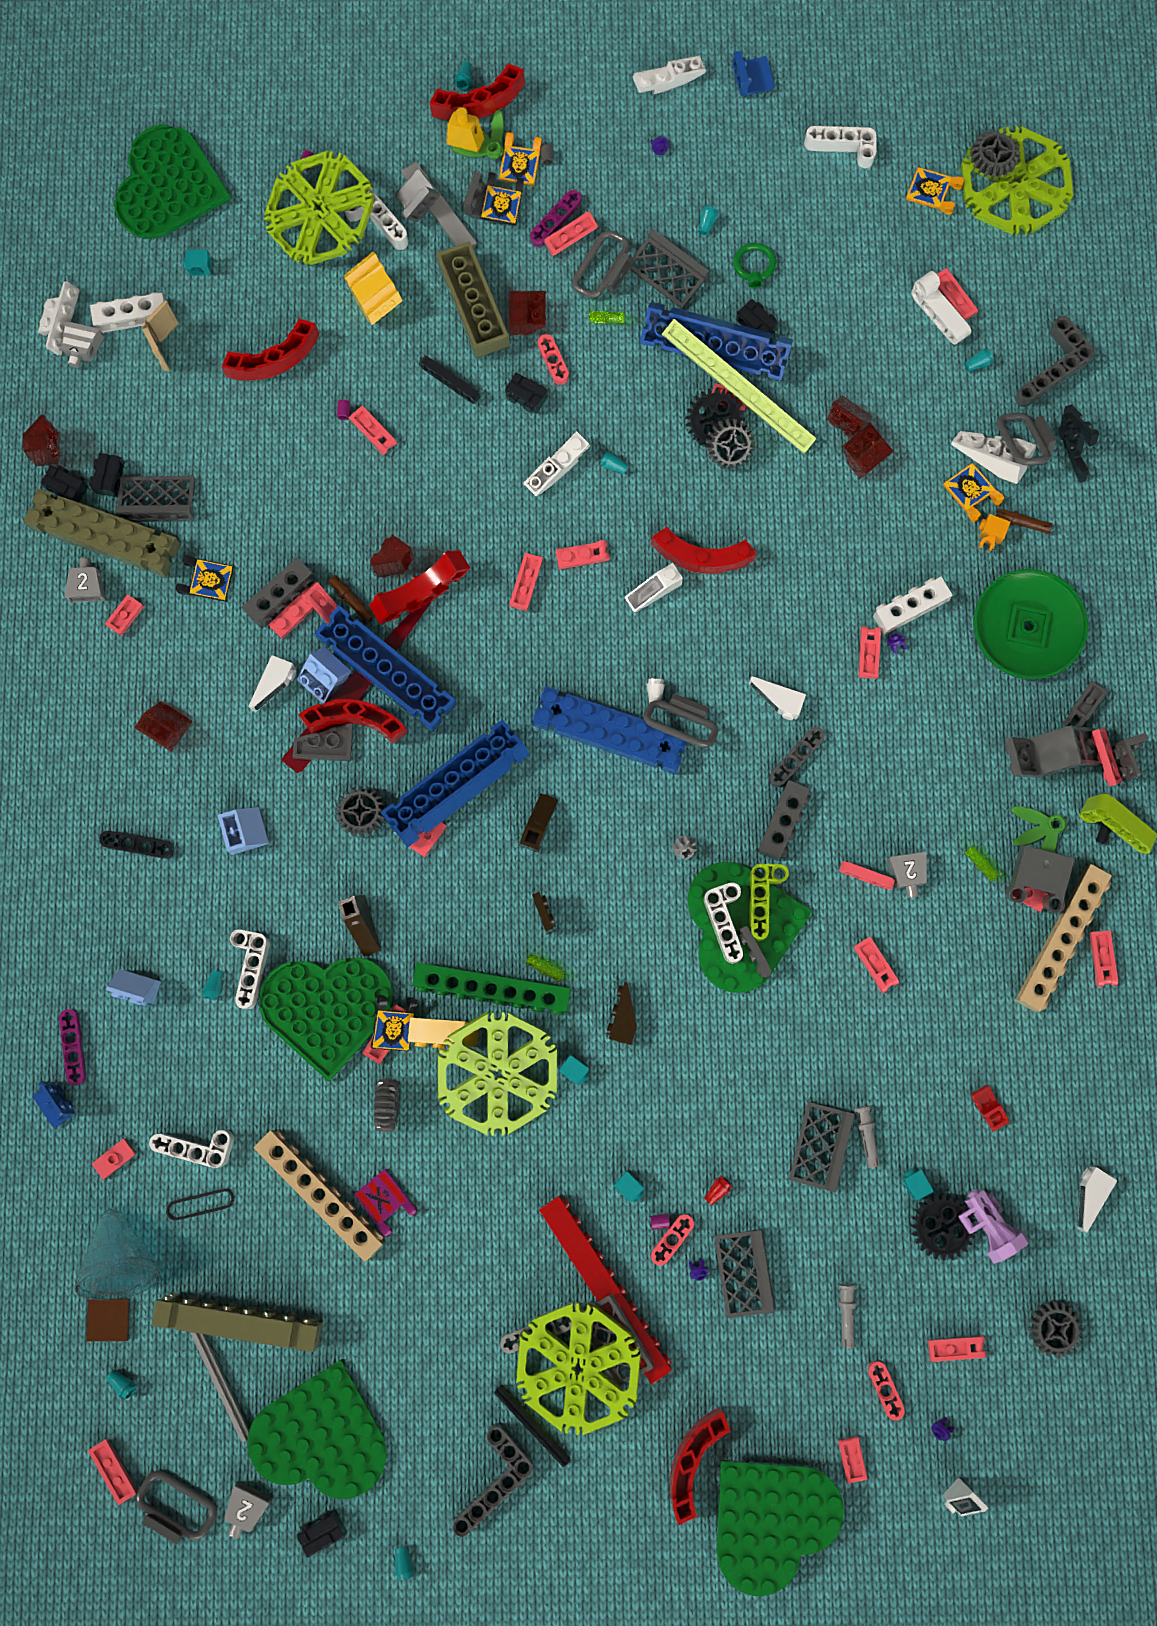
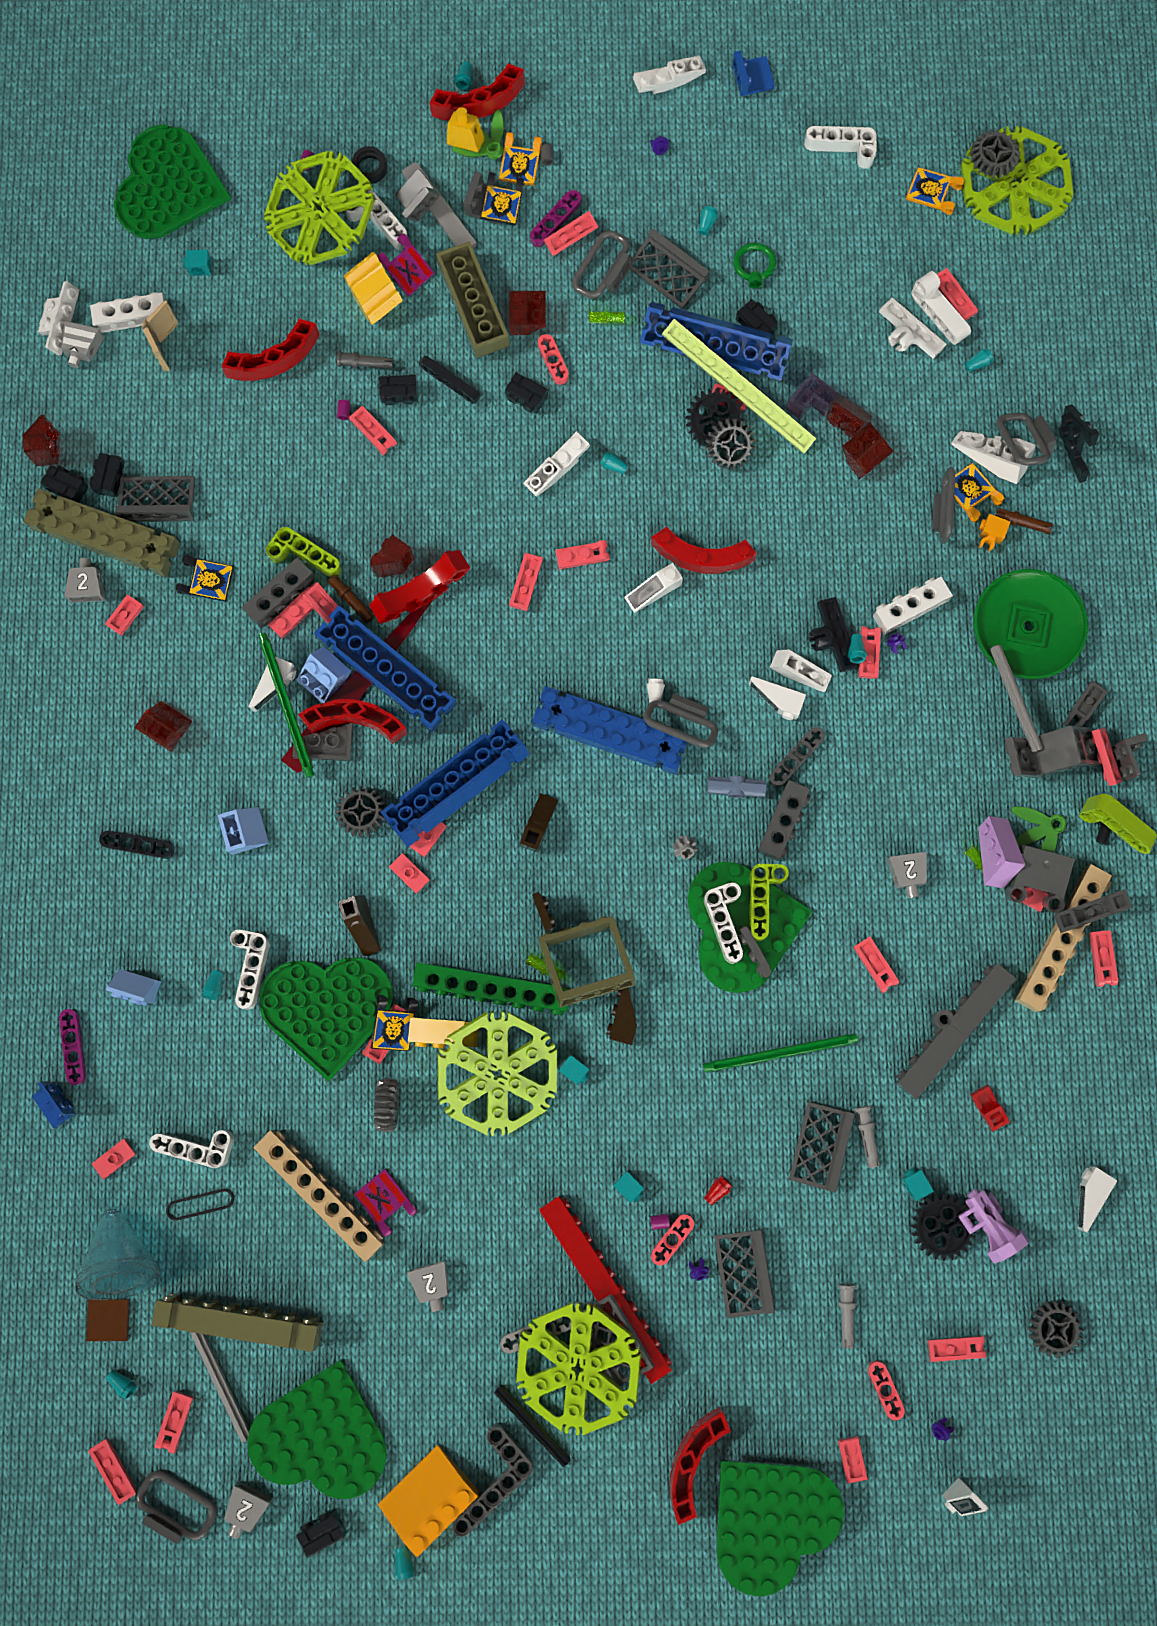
coral beam [839,861,895,890] -> none
dark grey beam [1015,316,1094,407] -> none
none -> coral plate [155,1390,194,1454]
none -> green piece [258,633,315,778]
none -> lime beam [266,527,342,578]
none -> dark grey pin [337,350,393,370]
none -> black tyre [352,146,387,184]
none -> flag [377,233,434,297]
none -> light orange slope [378,1445,479,1557]
none -> black brick [379,375,418,405]
none -> coral plate [389,853,430,894]
none -> light grey torso [407,1260,449,1312]
none -> olive window [538,916,635,1008]
none -> green piece [702,1033,858,1073]
none -> sand blue piece [707,776,766,798]
none -> white slope [770,649,832,692]
none -> clear purple brick [786,373,841,419]
none -> black plate [809,597,859,673]
none -> teal cone [848,634,867,663]
none -> white plate [879,298,947,359]
none -> dark grey hinge [895,963,1016,1099]
none -> dark grey bar [932,467,955,544]
none -> lavender wedge [978,816,1025,888]
none -> light grey axle [990,645,1043,752]
none -> dark grey slope [1053,889,1133,933]

